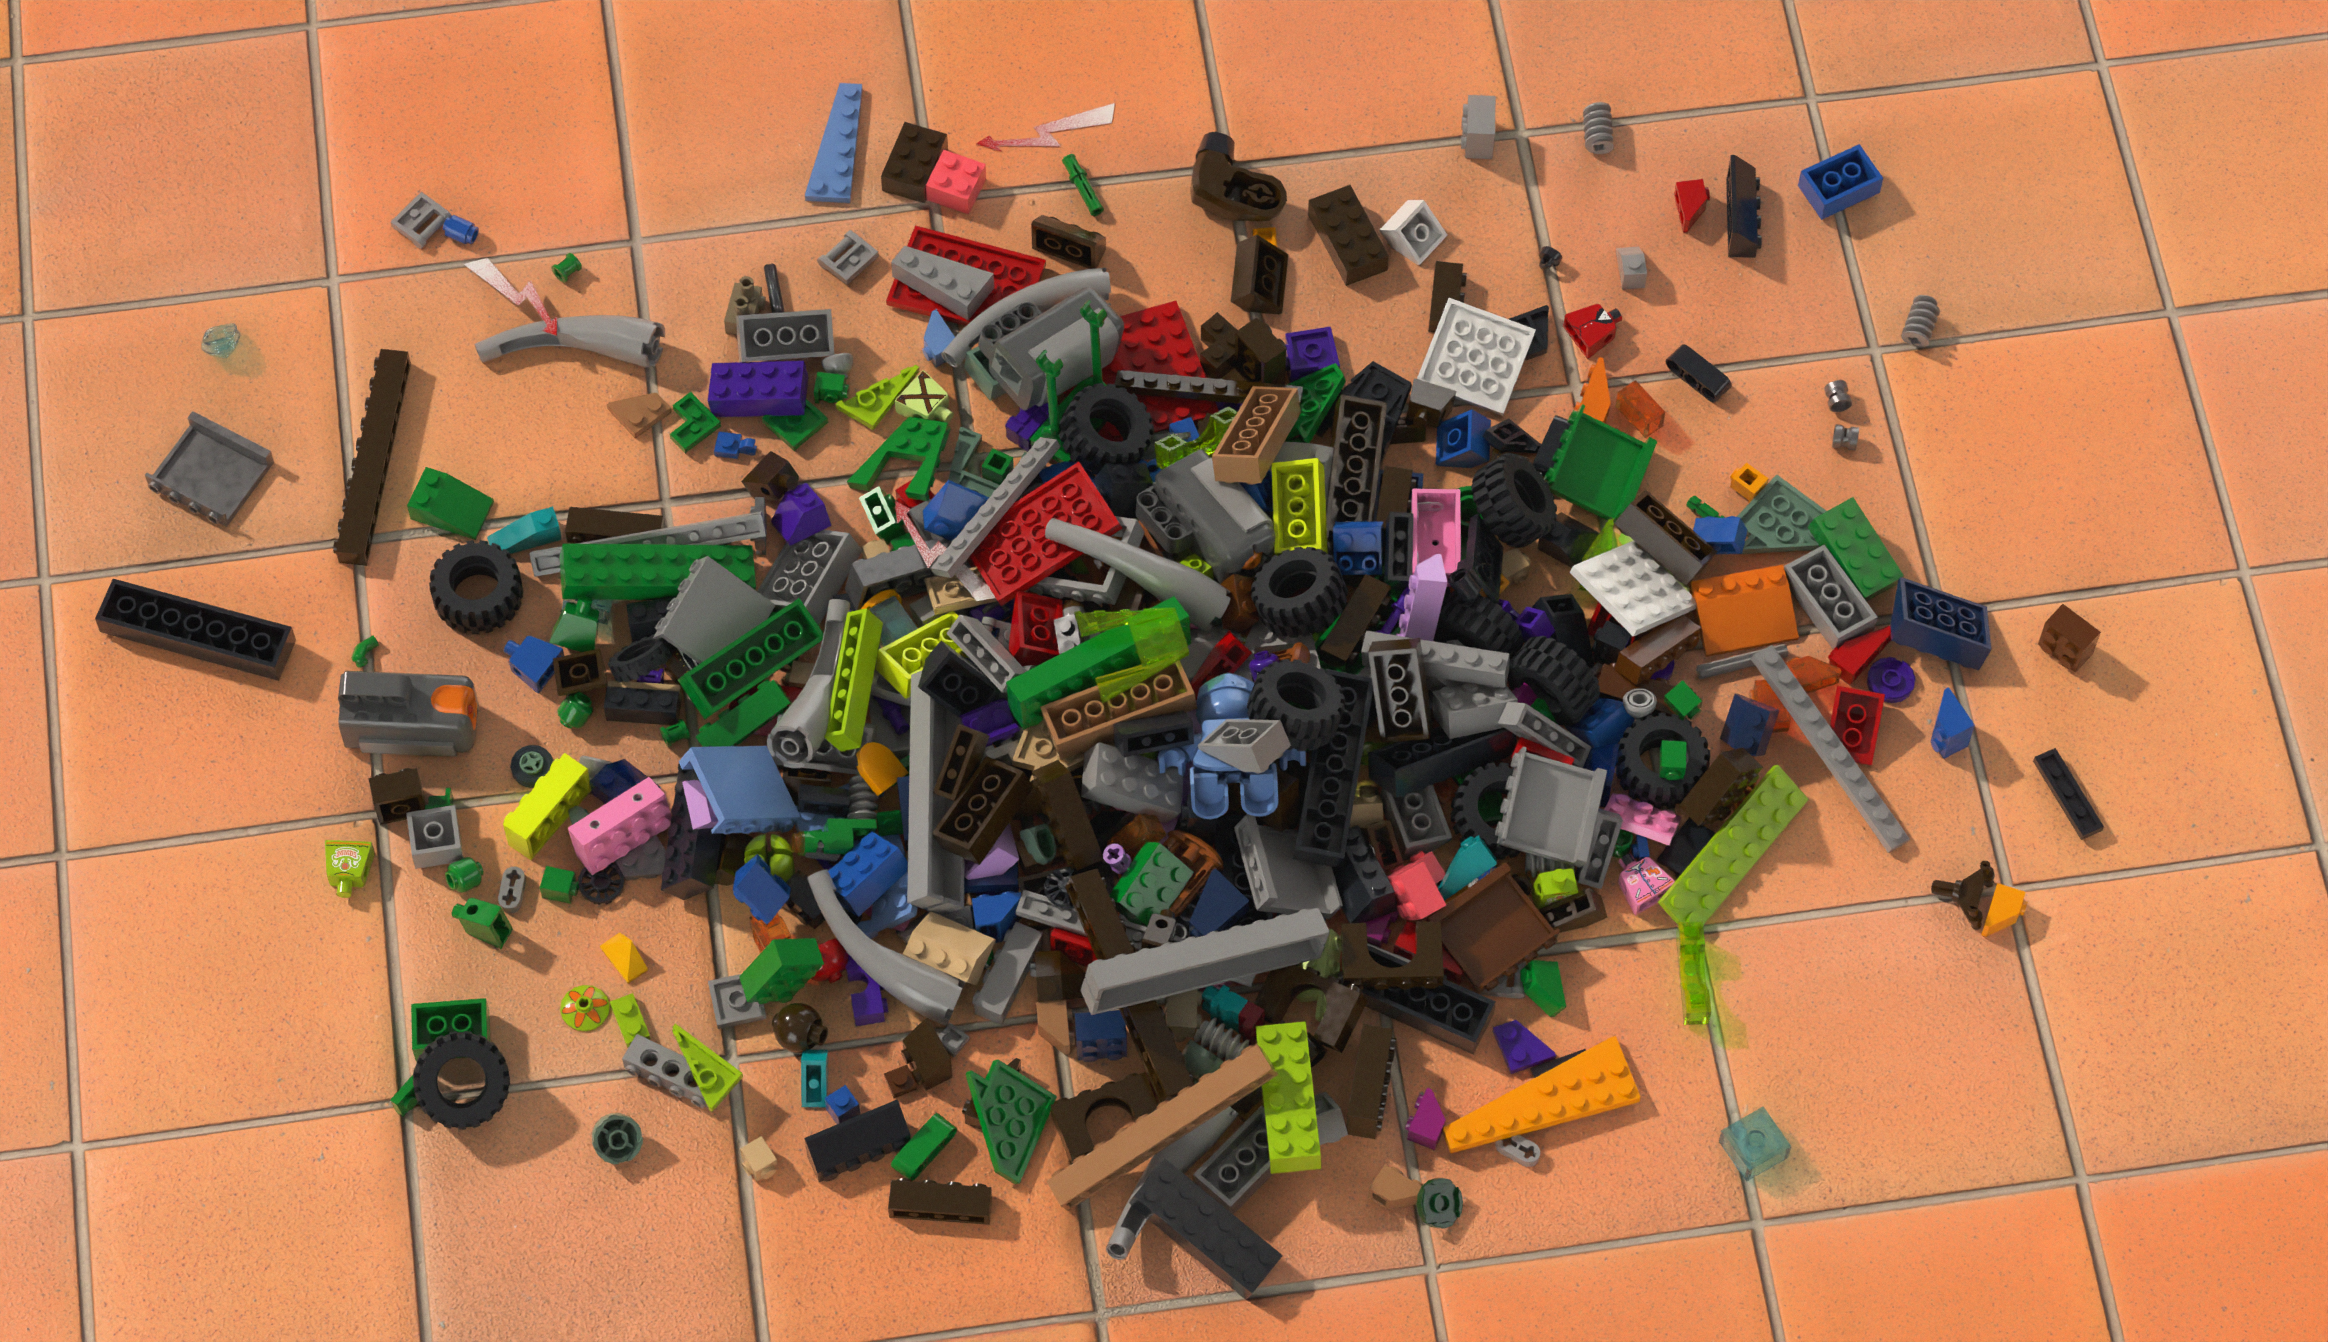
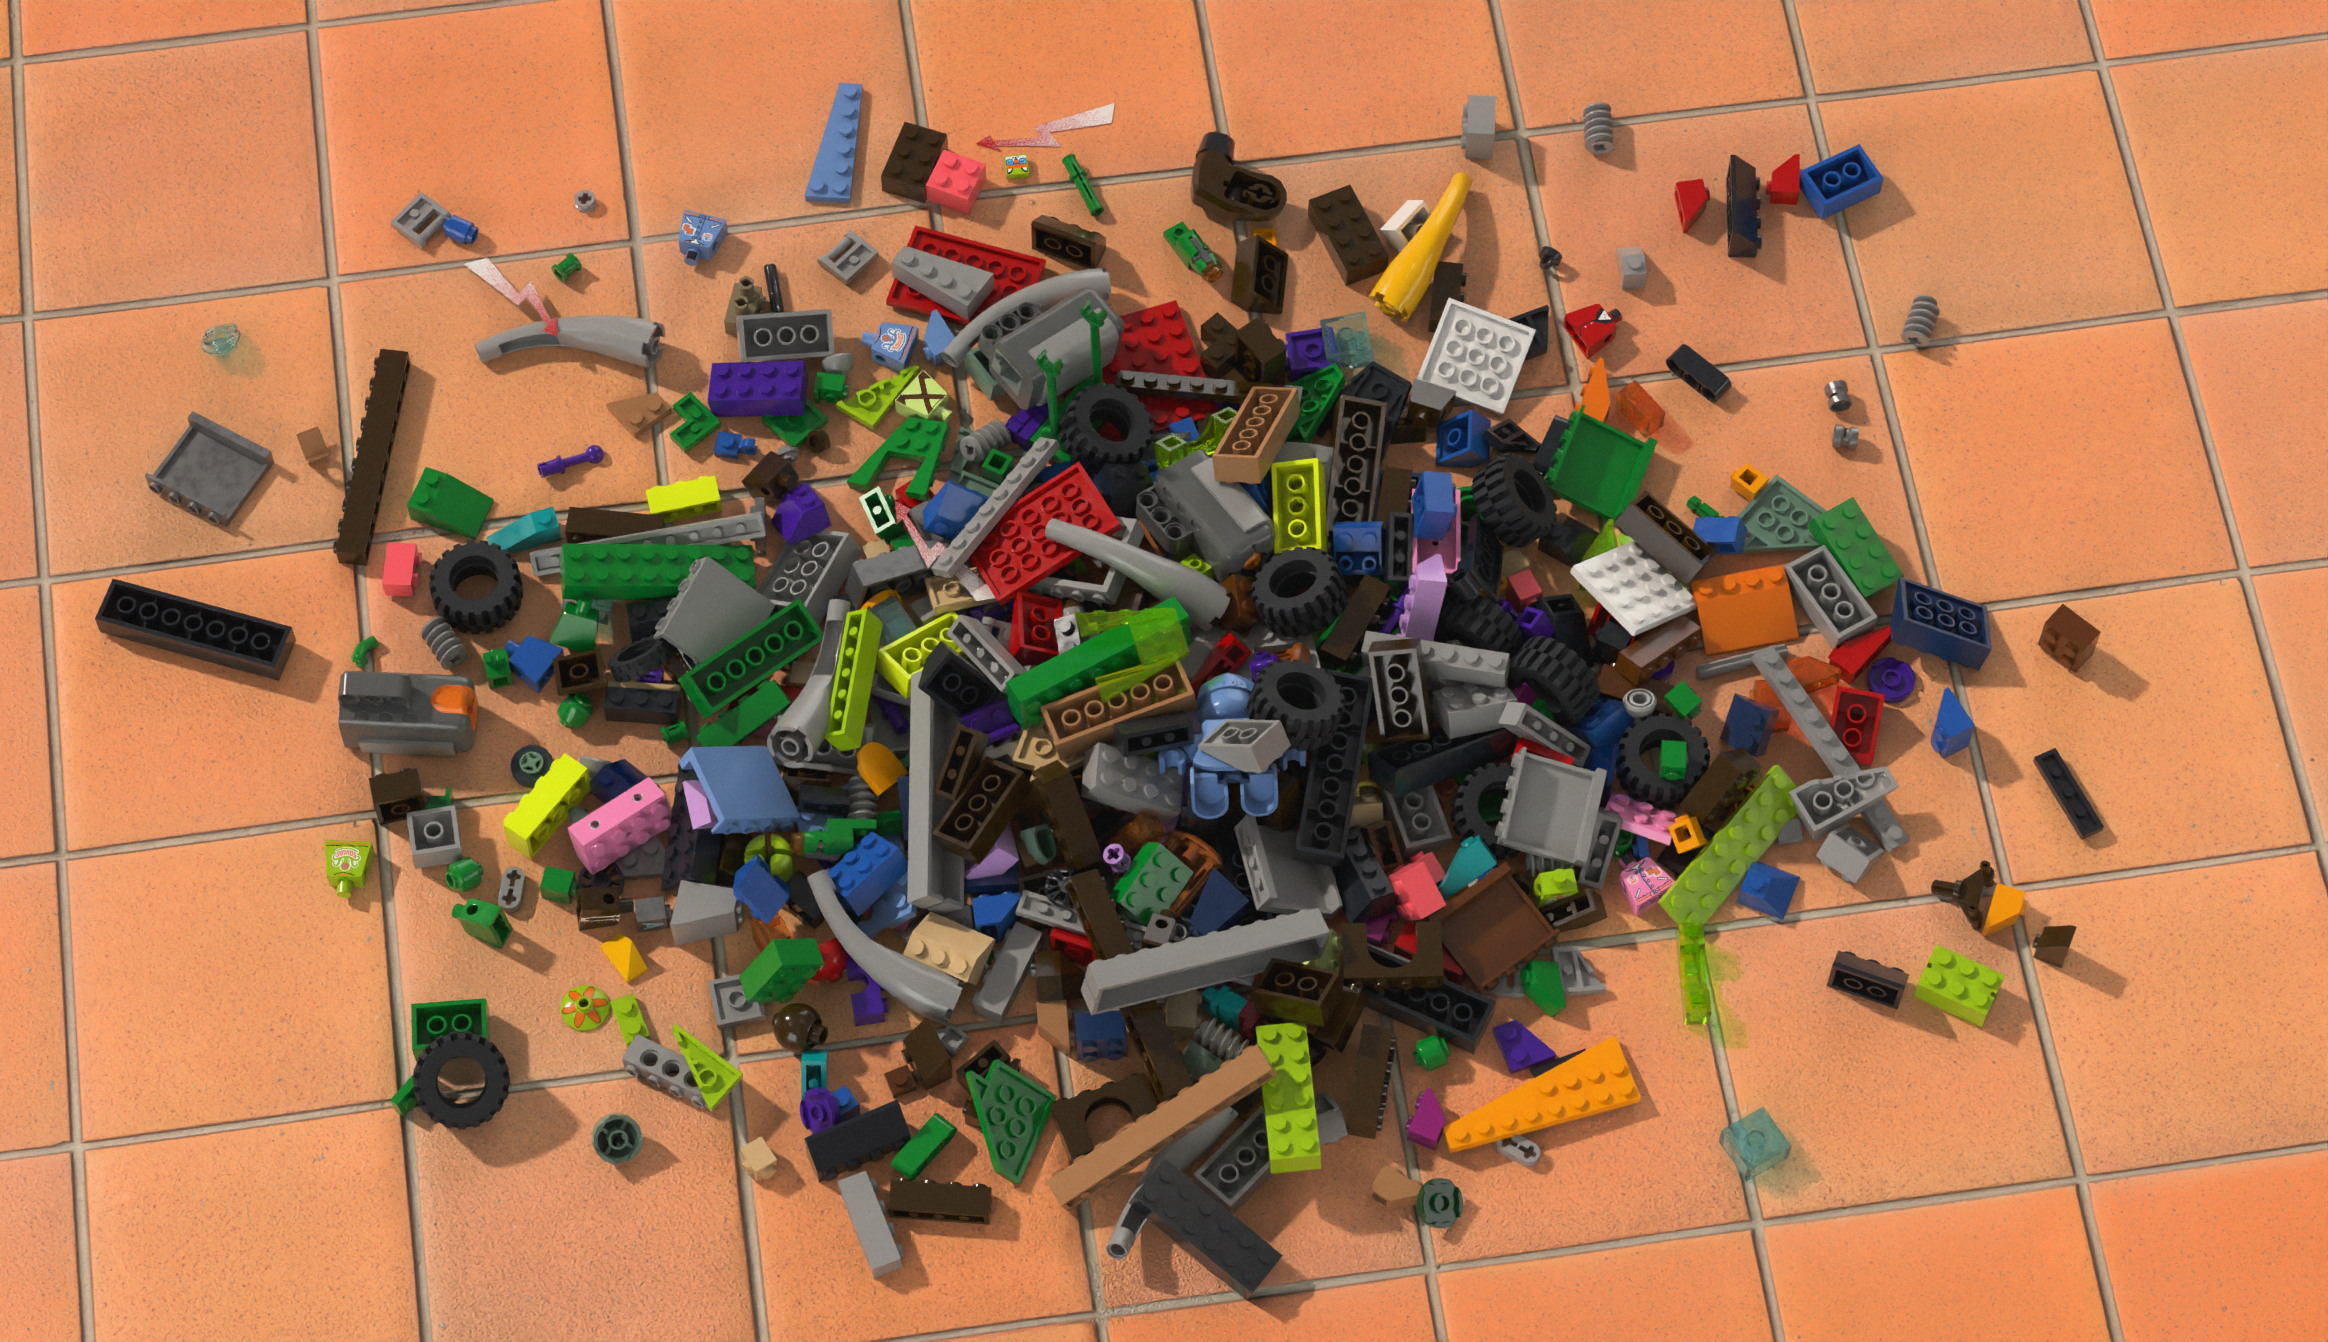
none -> medium nougat bracket [296,426,331,464]
none -> coral brick [382,542,422,597]
none -> light grey piece [421,616,467,670]
none -> green brick [482,649,514,689]
none -> dark purple pin [537,445,604,478]
none -> light grey bush [575,190,596,213]
none -> dark brown torso [576,888,634,931]
none -> flat silver brick [634,896,672,933]
none -> neon yellow brick [646,476,722,523]
none -> light grey slope [670,880,745,945]
none -> medium blue torso [679,210,728,266]
none -> light grey plate [776,445,799,463]
none -> dark purple tile [800,1087,841,1135]
none -> dark brown tile [806,429,831,453]
none -> light grey brick [837,1171,905,1278]
none -> medium blue torso [861,322,919,373]
none -> dark brown brick [956,1040,1011,1096]
none -> light grey piece [960,420,1012,462]
none -> tile [1004,154,1029,180]
none -> green plate [1163,221,1223,283]
none -> dark brown brick [1252,958,1344,1027]
none -> clear light blue slope [1320,311,1375,369]
none -> yellow brick [1368,172,1472,322]
none -> blue brick [1412,471,1457,540]
none -> green head [1413,1035,1451,1071]
none -> coral brick [1505,569,1543,614]
none -> light grey wing [1550,946,1607,996]
none -> light orange brick [1668,814,1708,854]
none -> blue slope [1737,861,1800,920]
none -> red slope [1766,154,1800,205]
none -> light grey tile [1778,818,1803,845]
none -> light grey wedge [1789,766,1899,841]
none -> light grey slope [1816,823,1886,884]
none -> black slope [1827,950,1909,1010]
none -> lime piece [1914,944,2005,1028]
none -> dark brown slope [2032,925,2077,968]

